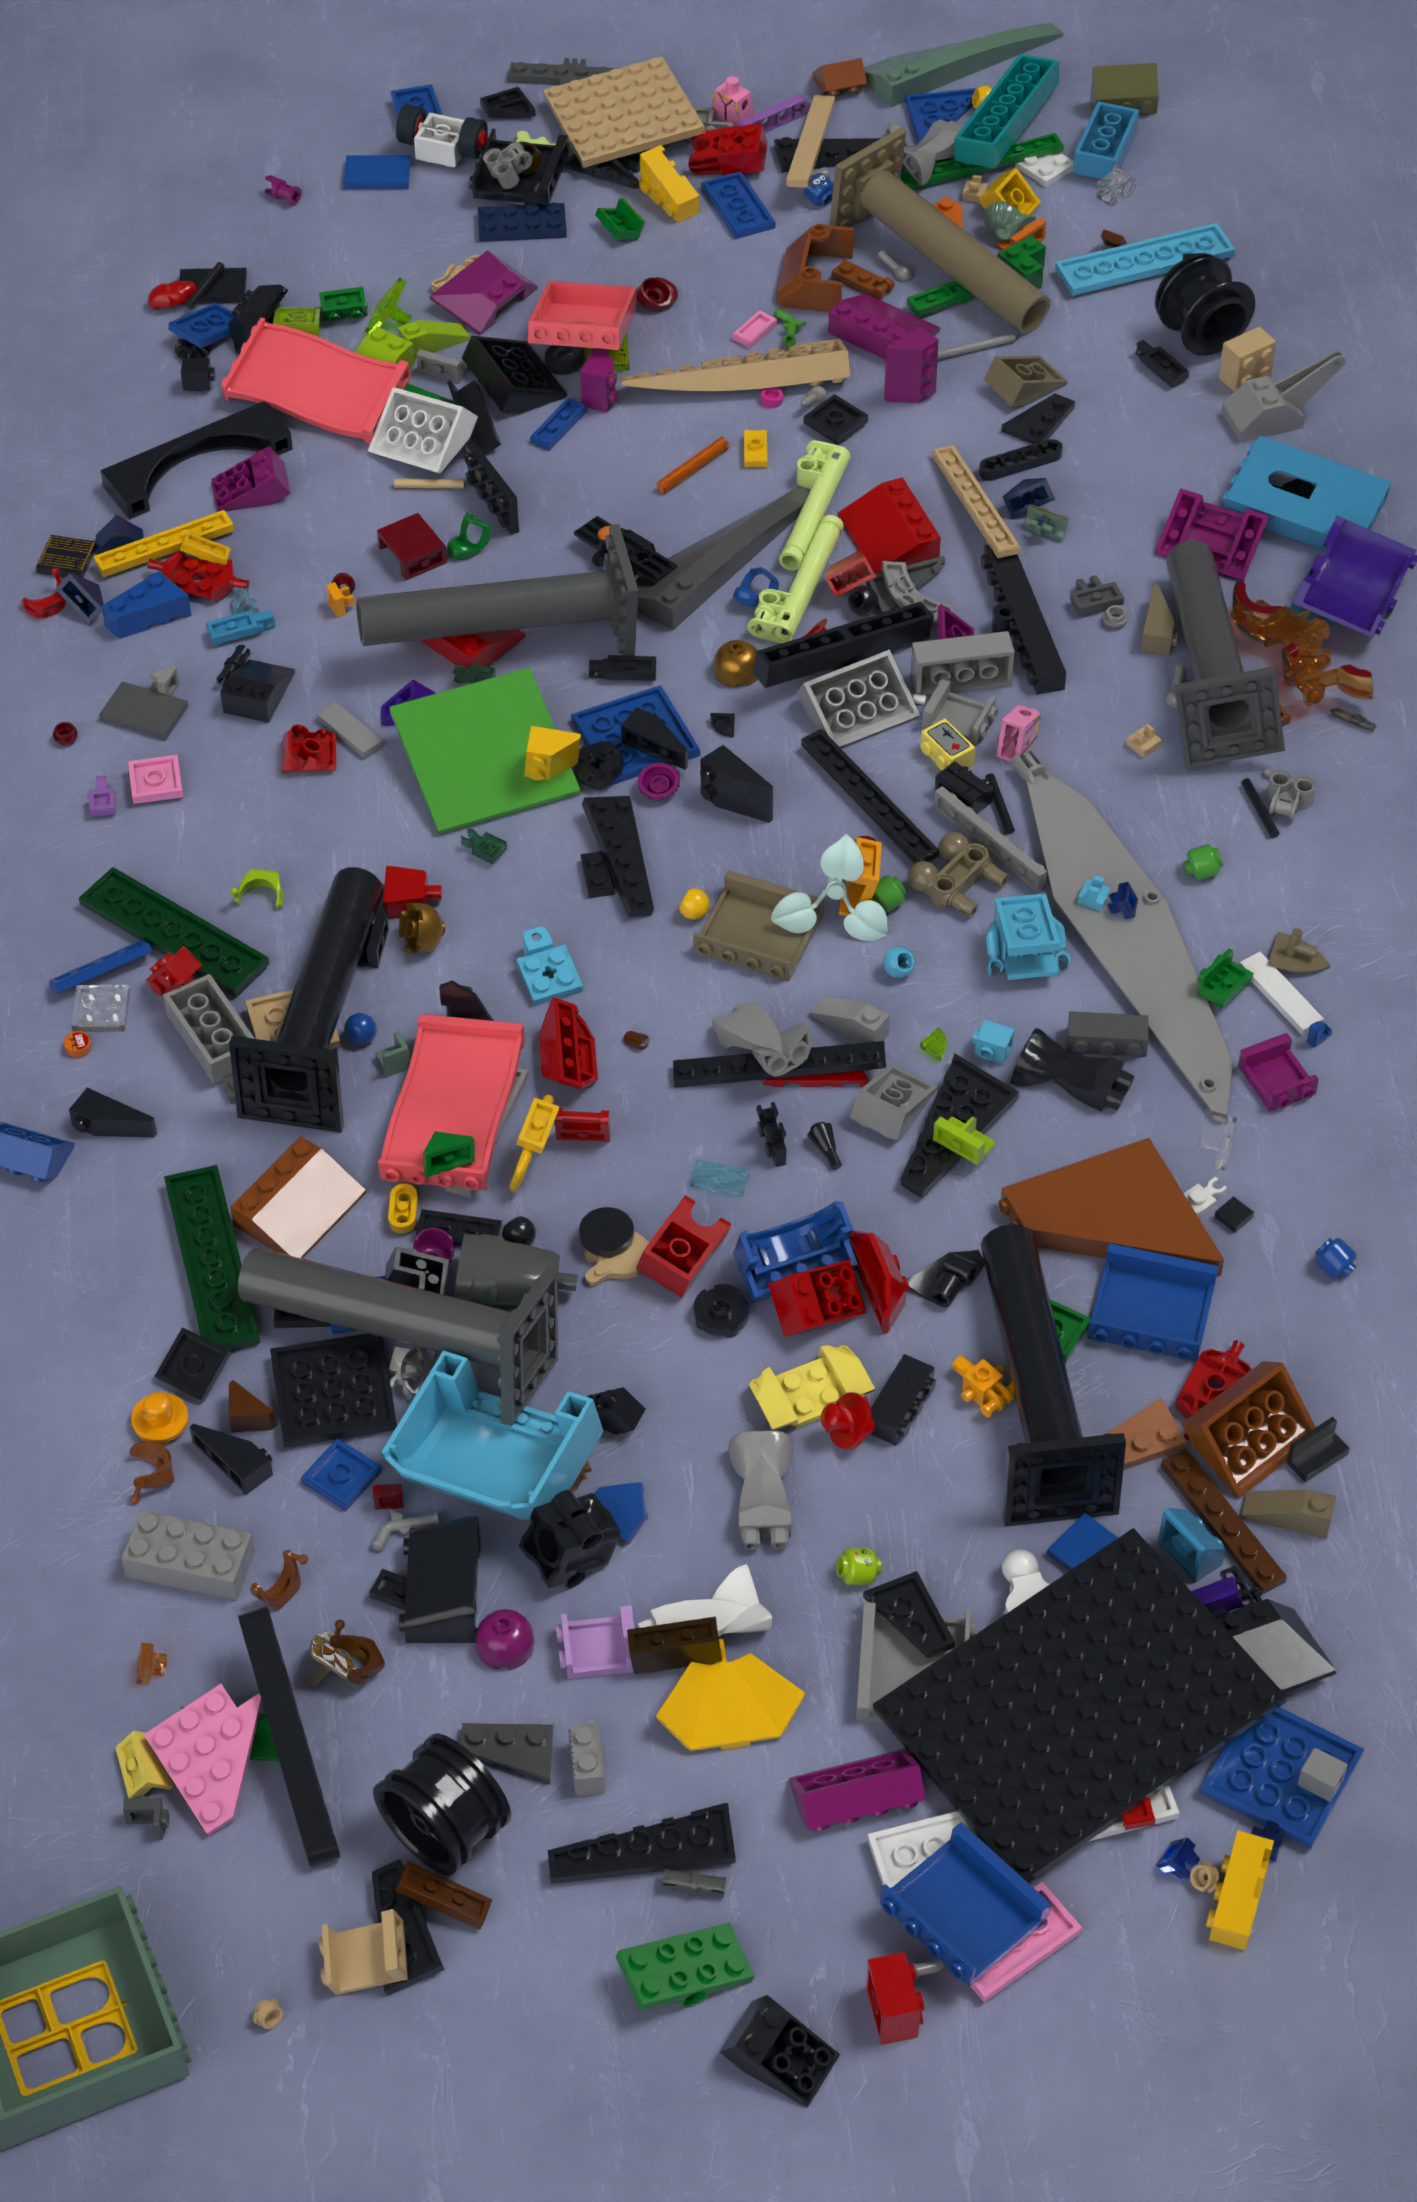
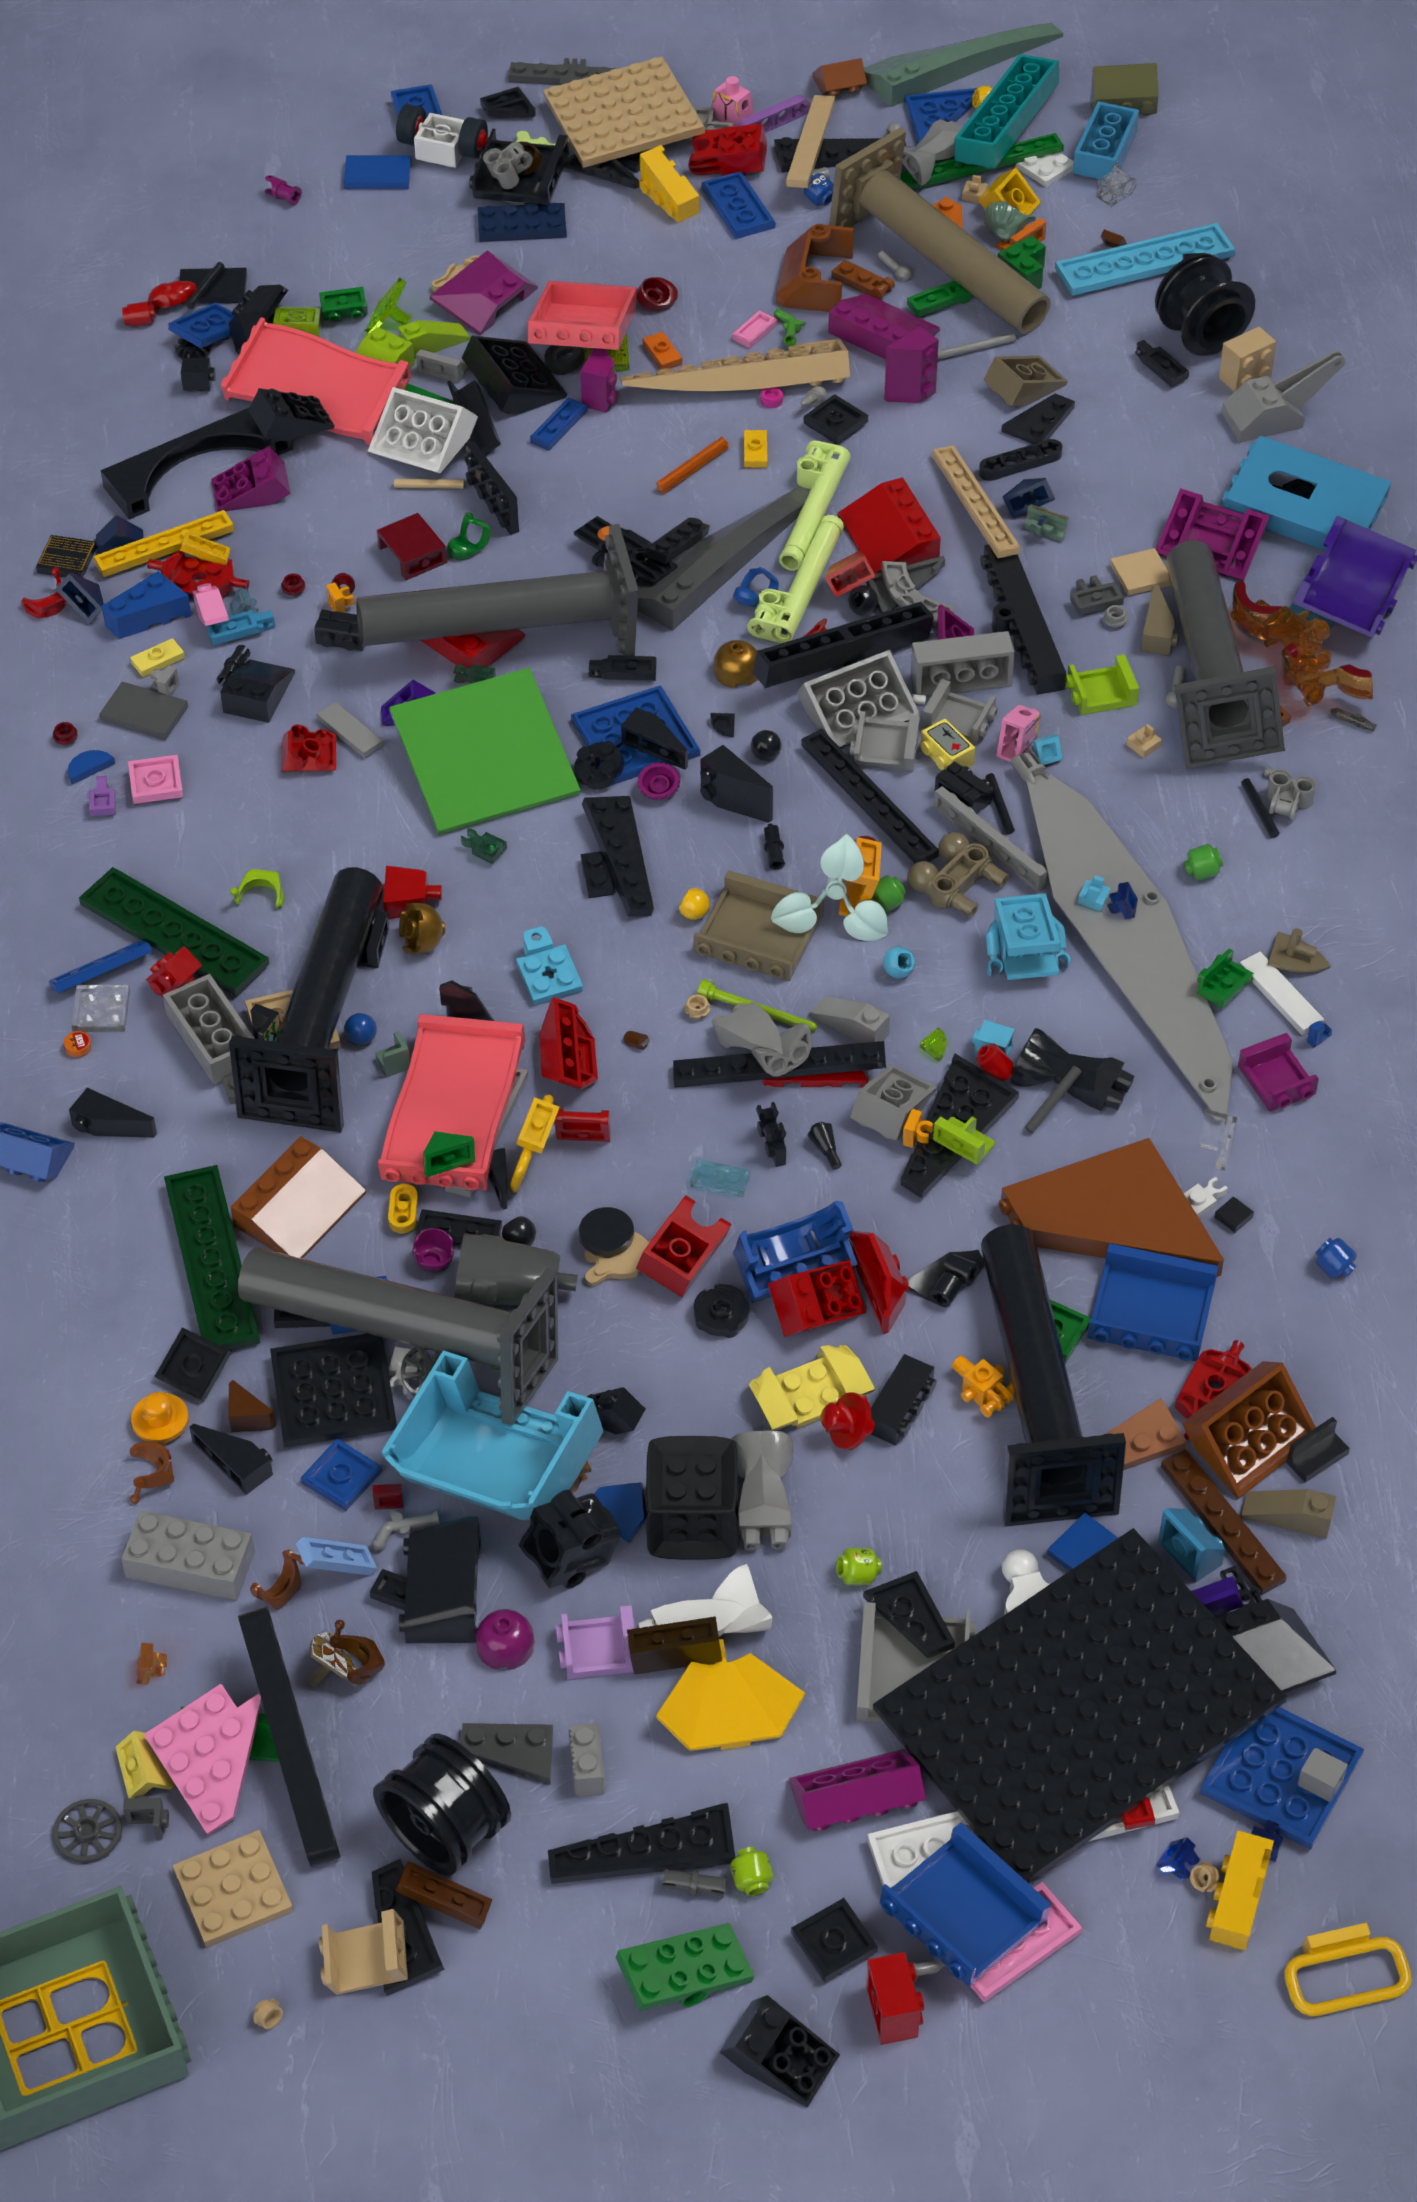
black brick [384,1246,449,1295] -> none
yellow slope [524,726,581,781] -> none
green bracket [595,198,645,241] -> none
dark grey brick [1067,1011,1149,1057] -> none
none -> dark grey wheel [53,1799,122,1864]
none -> blue tile [68,750,115,784]
none -> red brick [122,301,156,327]
none -> light yellow plate [130,638,185,677]
none -> tan plate [172,1830,294,1948]
none -> bright pink slope [192,583,229,626]
none -> black slope [248,388,335,442]
none -> black panel [250,1004,280,1041]
none -> dark red plate [281,573,305,595]
none -> light blue plate [296,1537,377,1576]
none -> black brick [314,609,365,651]
none -> black slope [488,1148,507,1210]
none -> orange plate [642,331,682,369]
none -> black plate [645,517,710,564]
none -> black piece [646,1436,738,1560]
none -> tan plate [684,995,710,1019]
none -> lime piece [697,979,817,1032]
none -> lime head [730,1847,774,1896]
none -> black piece [751,730,782,761]
none -> black axle [764,823,785,870]
none -> black plate [791,1898,878,1982]
none -> light grey panel [850,711,920,771]
none -> light orange tile [903,1109,933,1148]
none -> red brick [976,1043,1015,1082]
none -> dark grey bar [1025,1066,1082,1133]
none -> medium azure tile [1031,734,1063,765]
none -> lime panel [1065,654,1139,715]
none -> tan tile [1110,548,1171,596]
none -> yellow bar [1284,1923,1412,2016]

